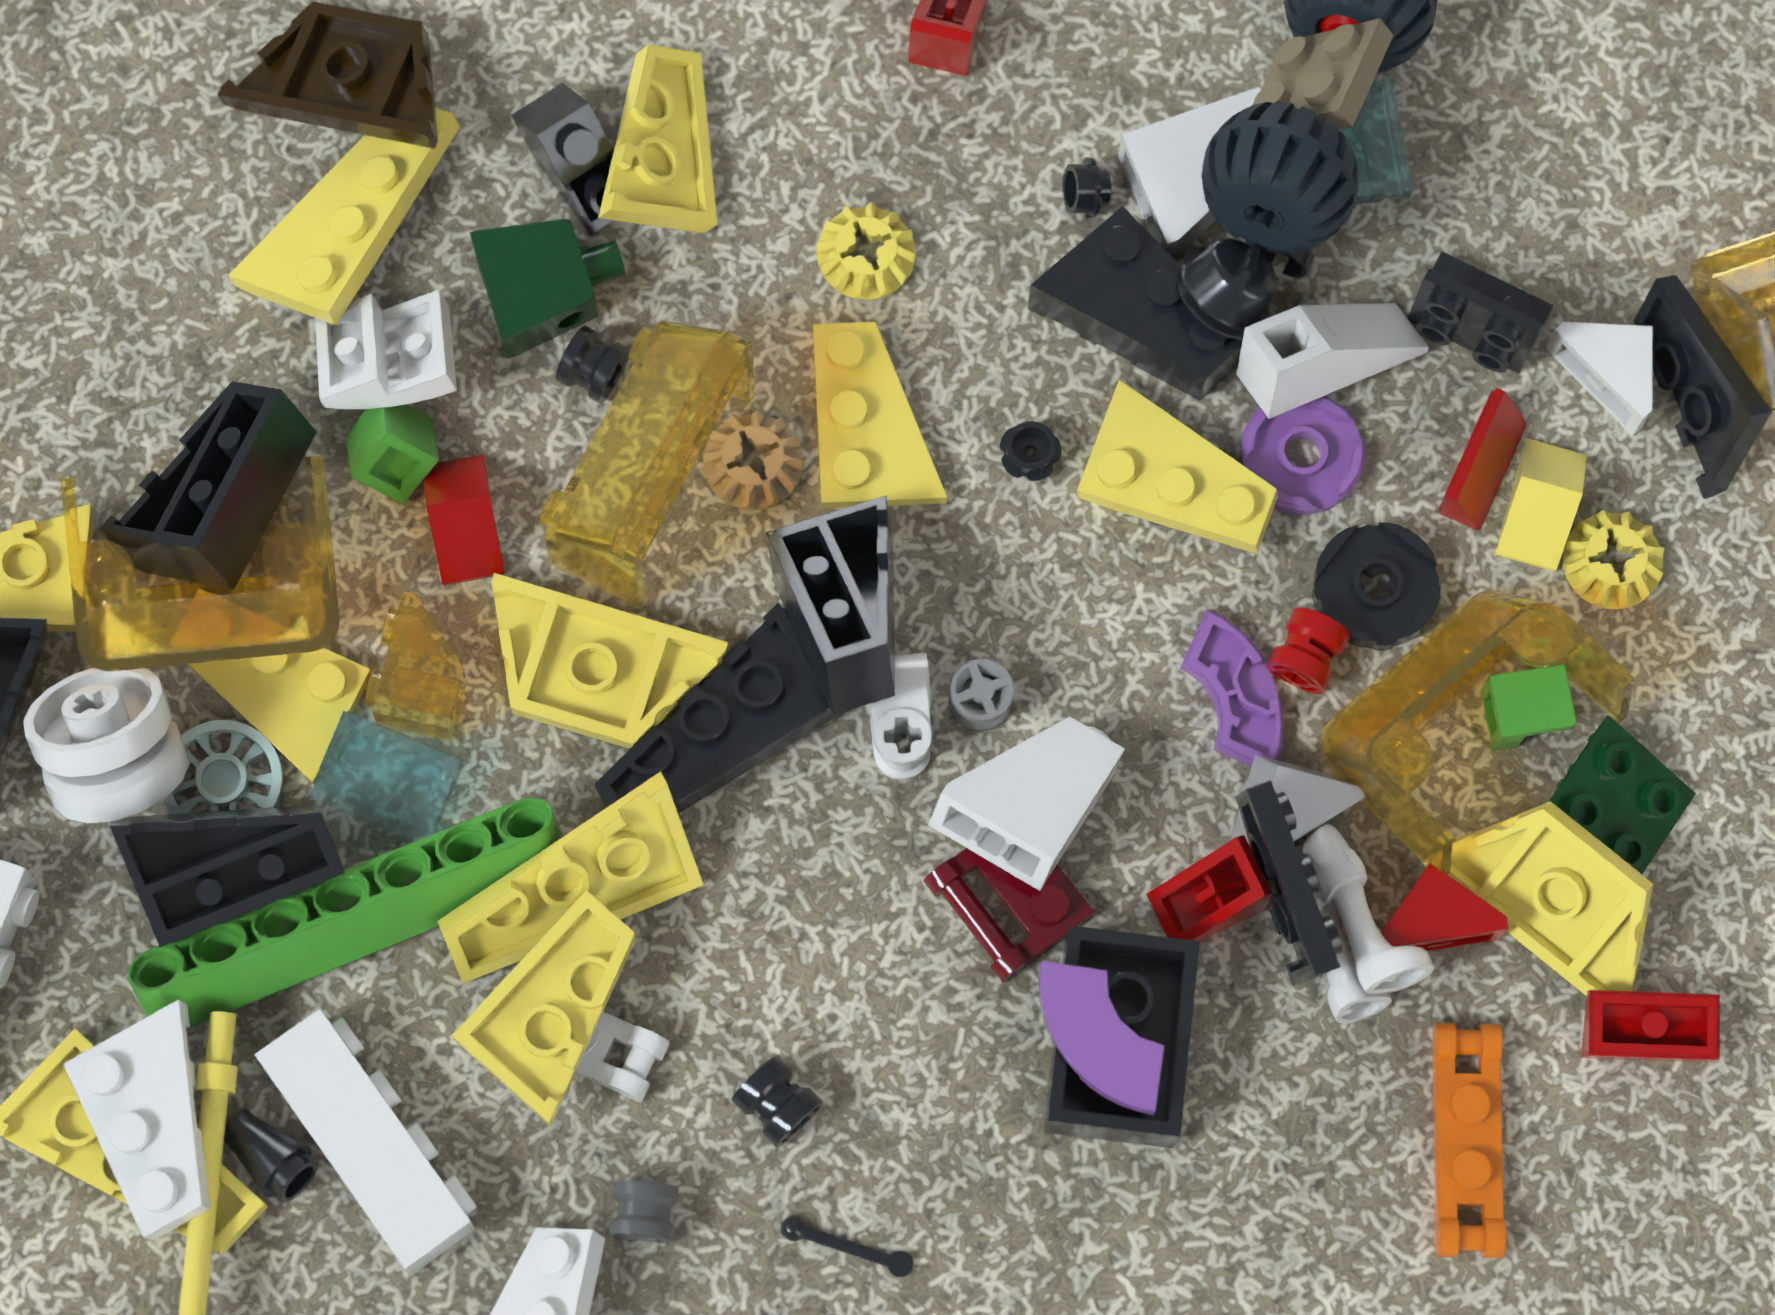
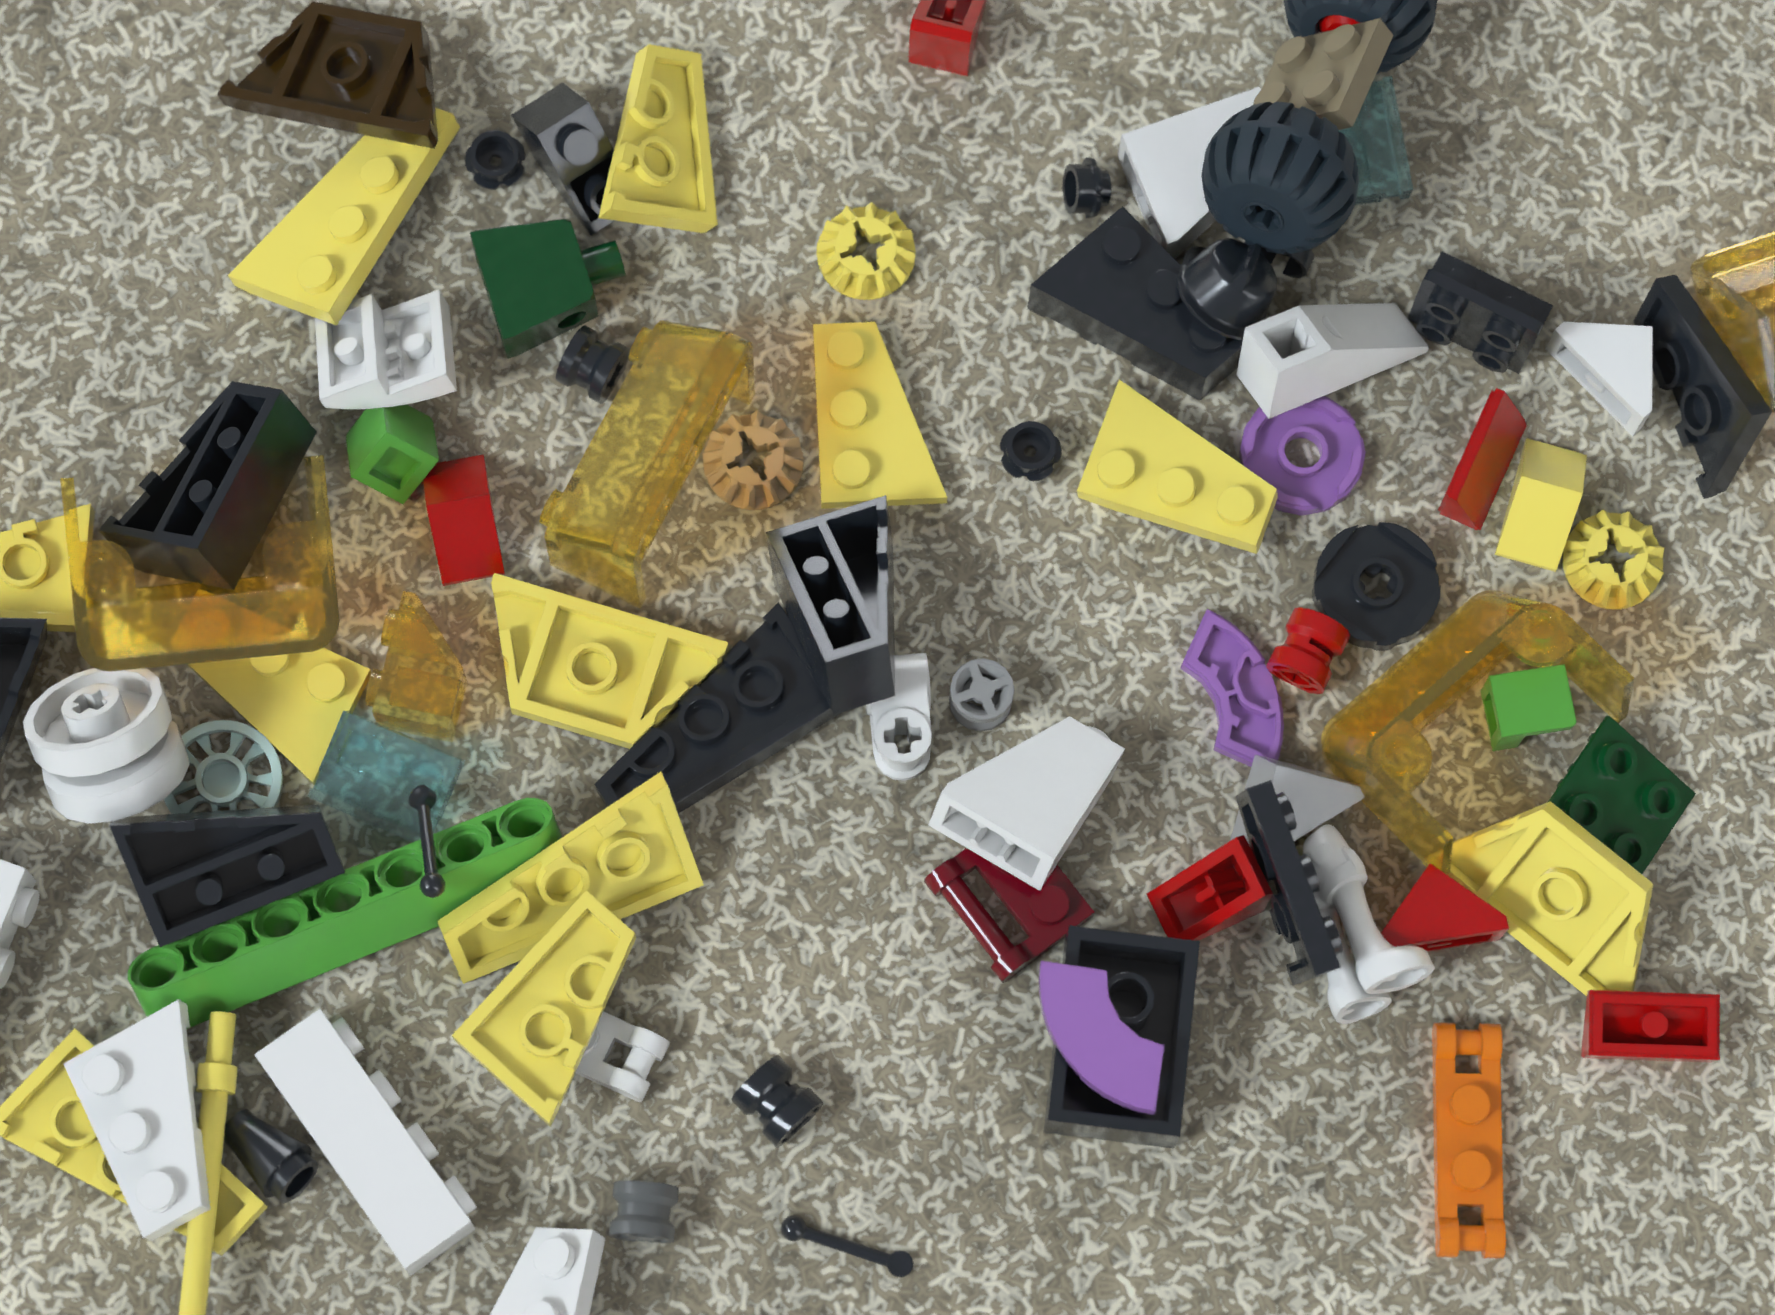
none -> black hinge [408,784,446,898]
none -> black plate [465,130,526,190]

